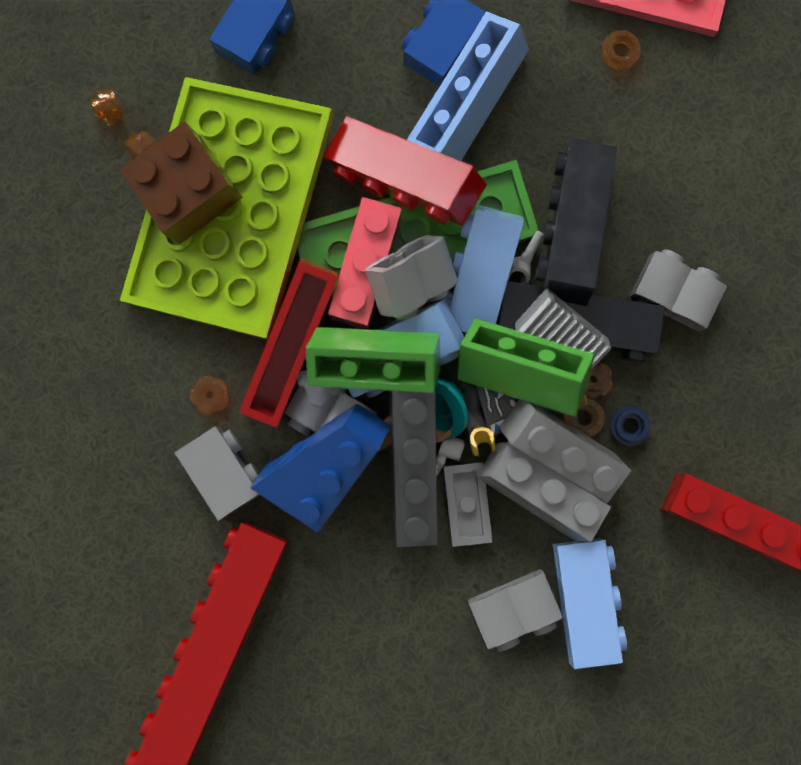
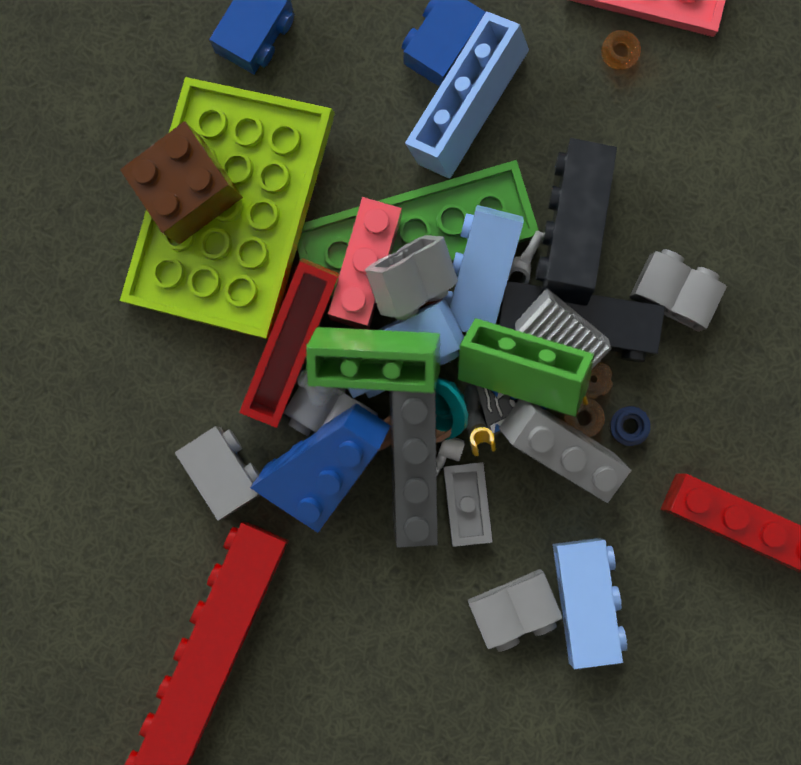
clear orange plate [89,87,123,127] -> none
clear orange plate [123,130,156,158] -> none
clear orange plate [190,376,229,415] -> none
brick [323,116,487,227] -> none
light grey brick [477,441,611,542] -> none

